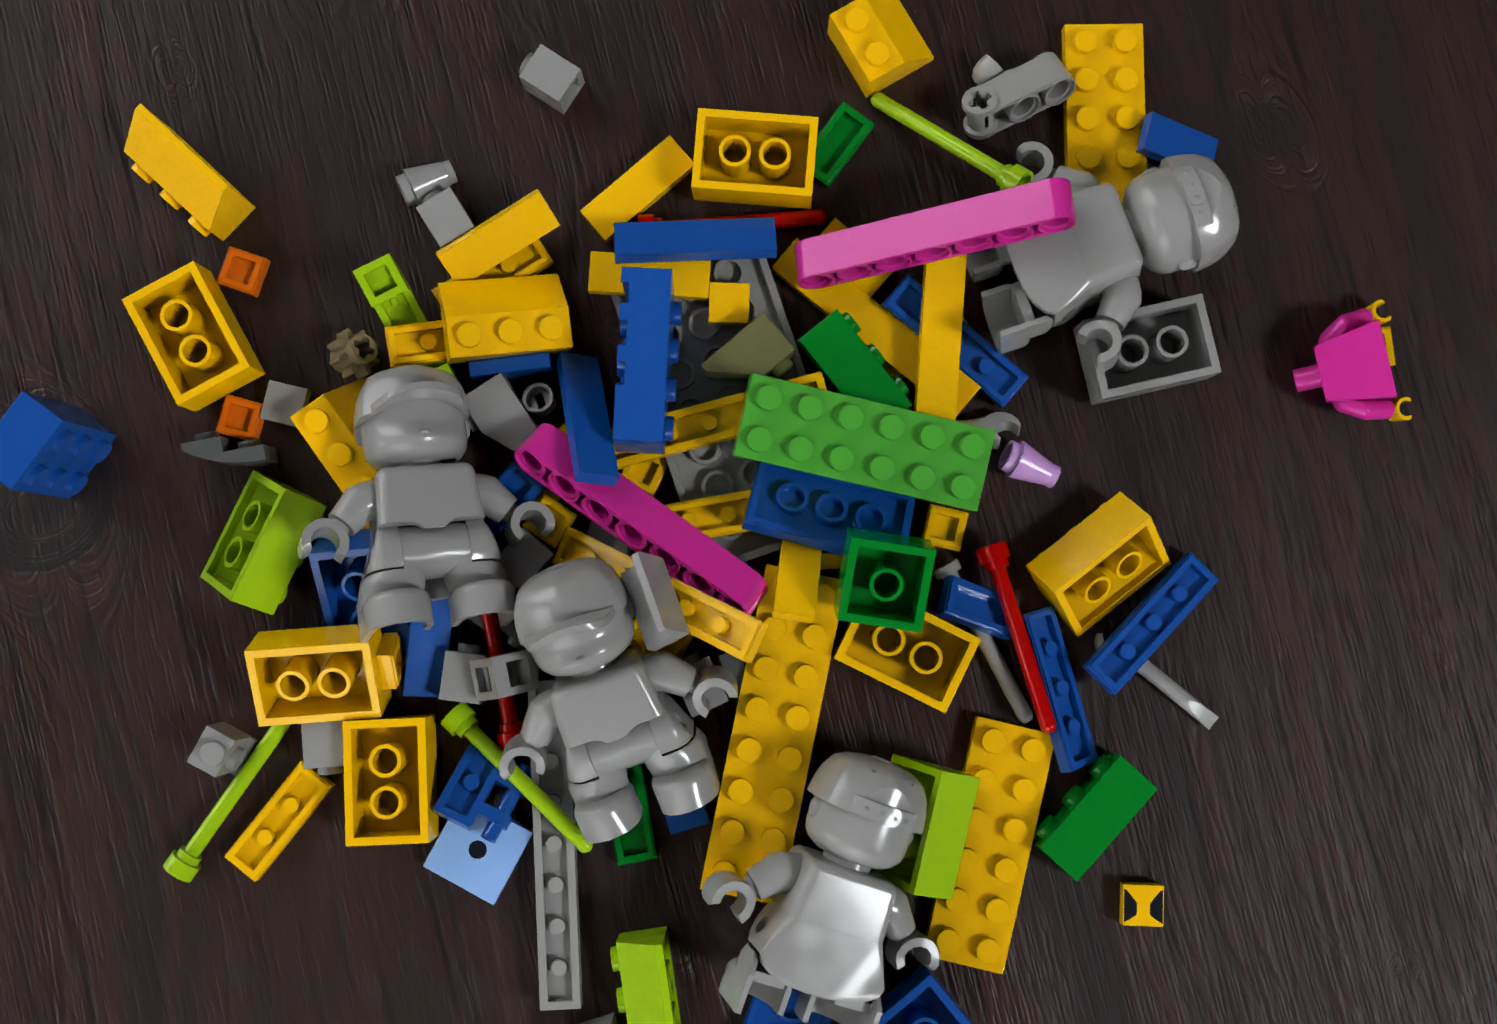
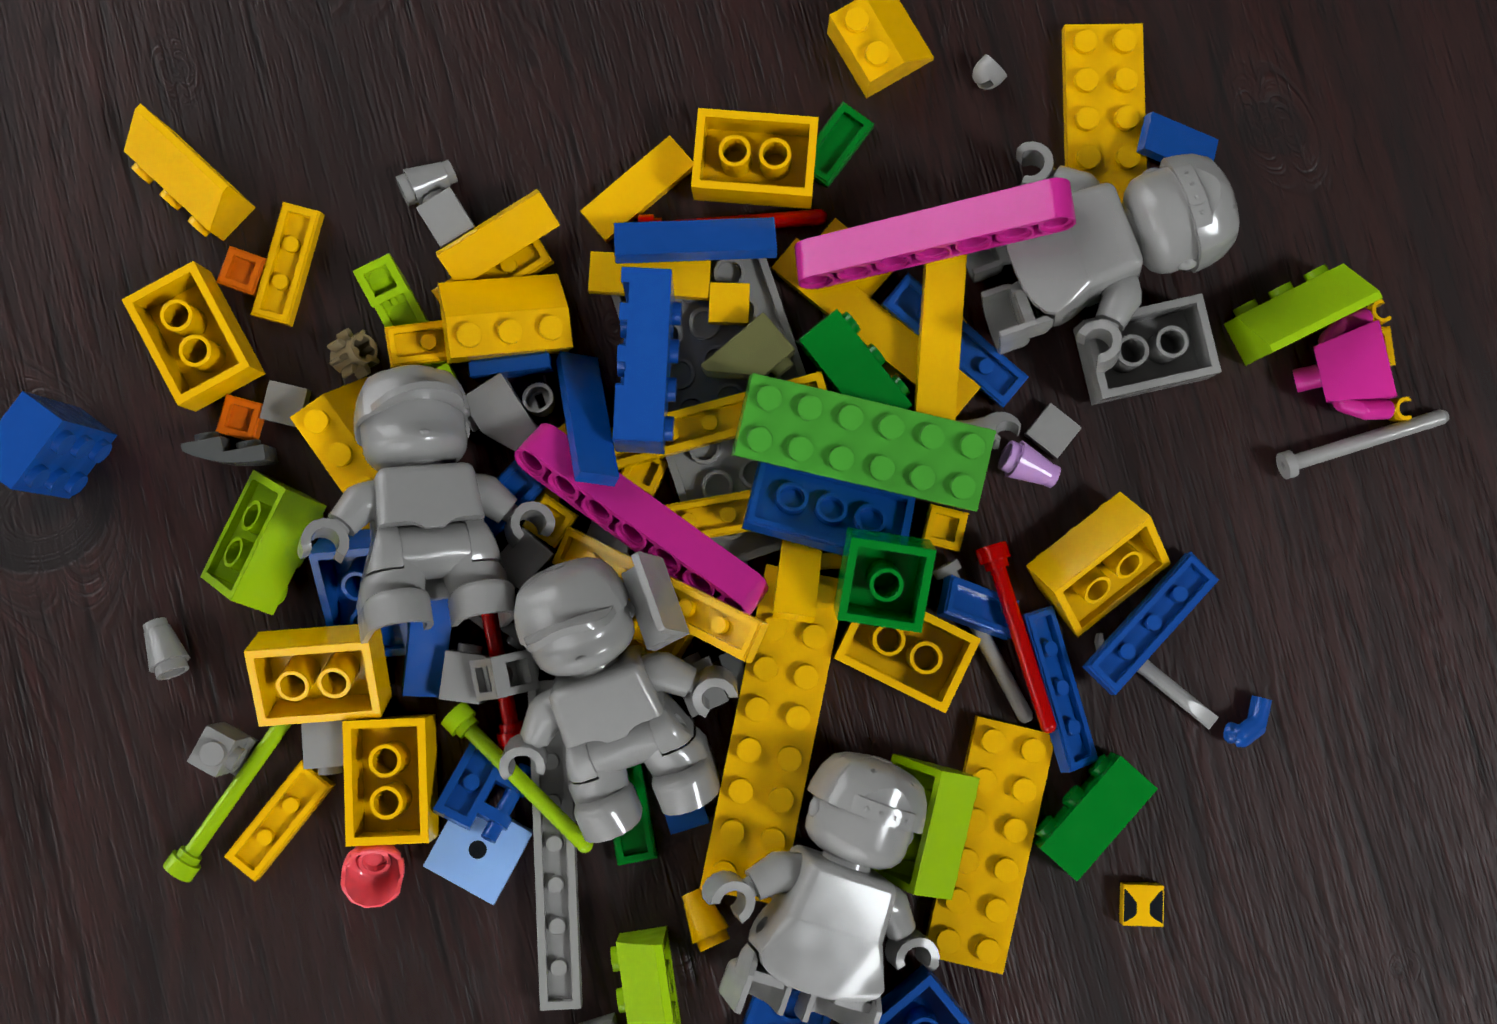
yellow tile [376,632,404,690] -> none
light grey brick [519,44,585,115] -> none
lime piece [871,92,1033,190] -> none
light grey piece [962,52,1076,140] -> none
none -> light grey cone [142,617,190,680]
none -> yellow tile [251,202,325,327]
none -> coral hair [340,845,405,908]
none -> yellow cone [681,888,730,952]
none -> light grey tile [1024,403,1082,460]
none -> blue arm [1223,695,1272,748]
none -> lime slope [1224,263,1383,366]
none -> light grey bar [1276,409,1449,479]

